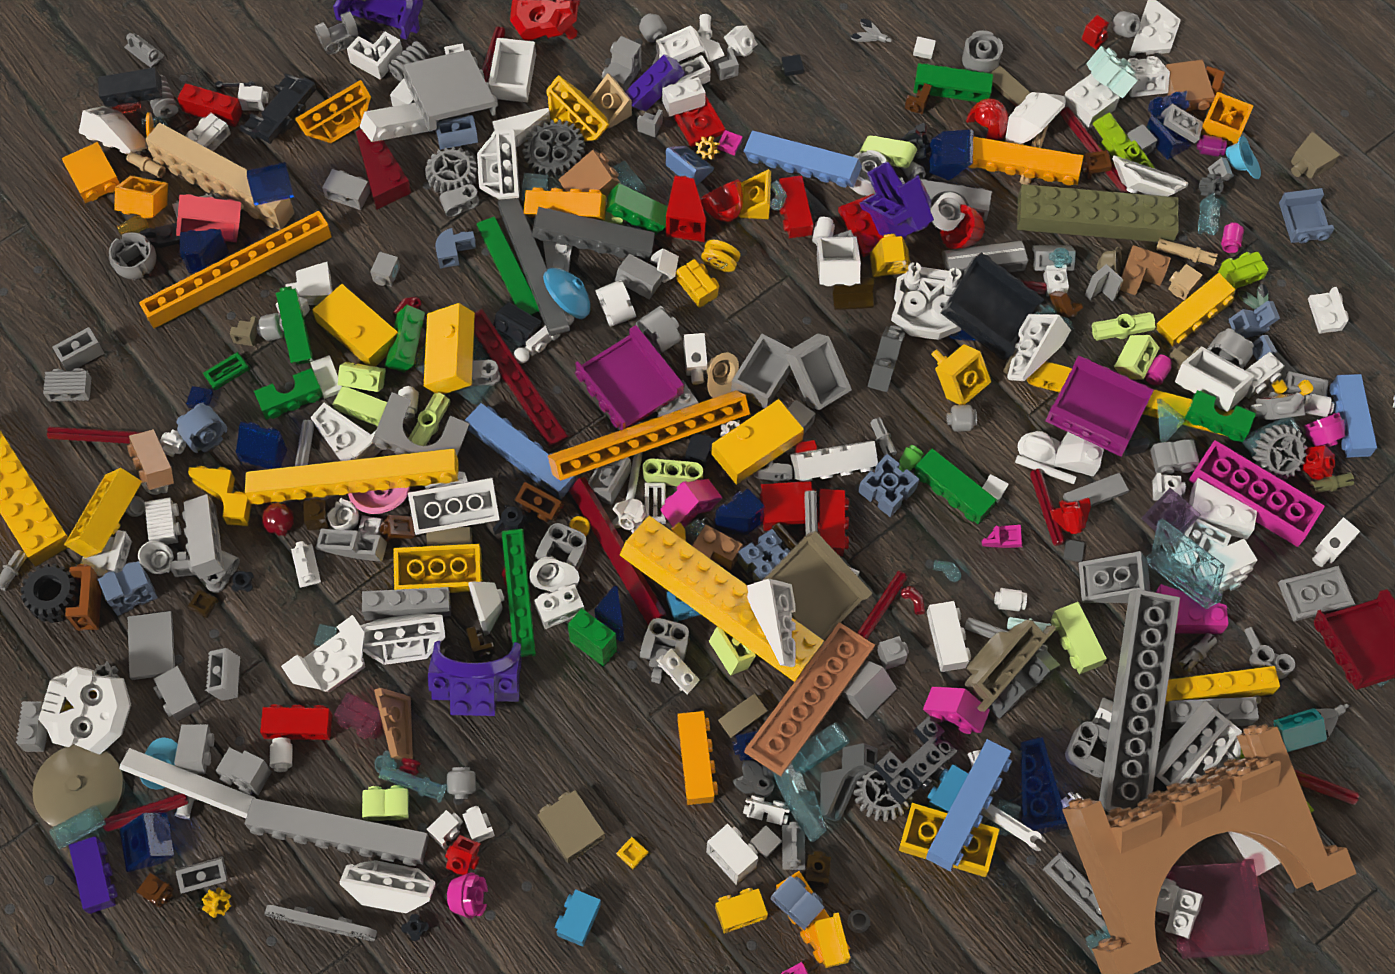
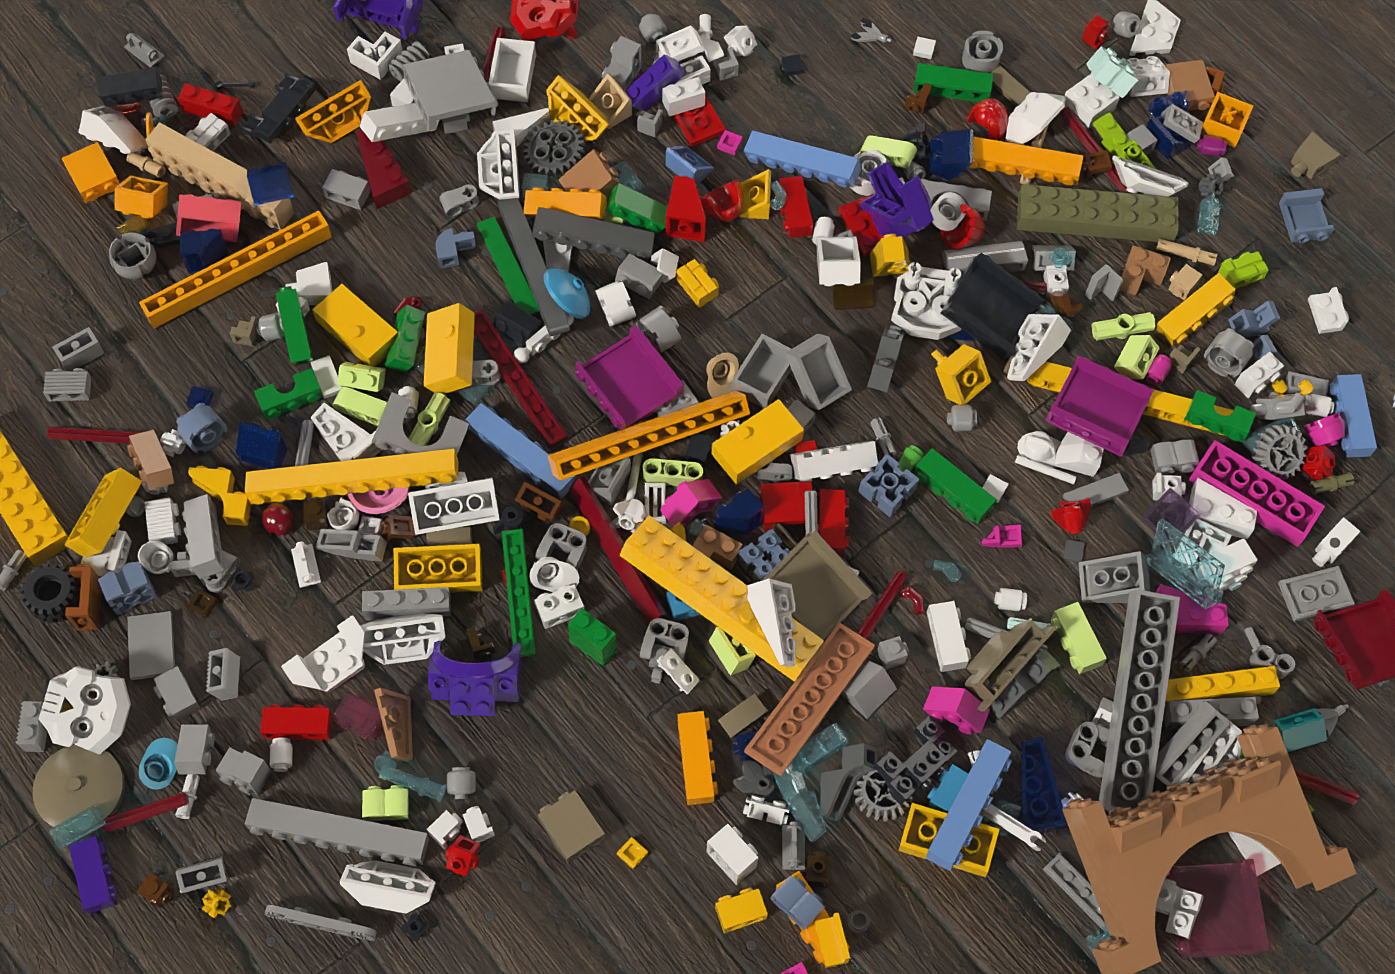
white tile [119,748,256,818] -> none
clear blue slope [120,813,174,872] -> none
green tile [203,352,250,391] -> none
white brick [238,83,269,111] -> none
light grey piece [314,11,358,55] -> none
clear light blue piece [314,624,337,646] -> none
light grey brick [370,252,400,287] -> none
dark red bush [399,758,421,775] -> none
light grey gear [425,146,478,194] -> none
sand blue brick [436,115,478,150] -> none
dark pink cone [447,872,488,919] -> none
white slope [468,582,505,636] -> none
dark azure brick [555,889,601,947] -> none
clear blue slope [594,586,624,641] -> none
white torso [683,333,707,384] -> none
yellow gear [696,136,720,160] -> none
yellow head [701,240,740,272] -> none
white tile [750,826,782,858] -> none
dark red axle [1030,469,1065,546] -> none
dark tan piece [1097,247,1122,275] -> none
clear light blue slope [1157,399,1185,443] -> none
white piece [1175,347,1254,412] -> none
dark pink brick [1221,223,1244,253] -> none
medium azure piece [1225,136,1261,179] -> none
sand green piece [1238,284,1268,309] -> none

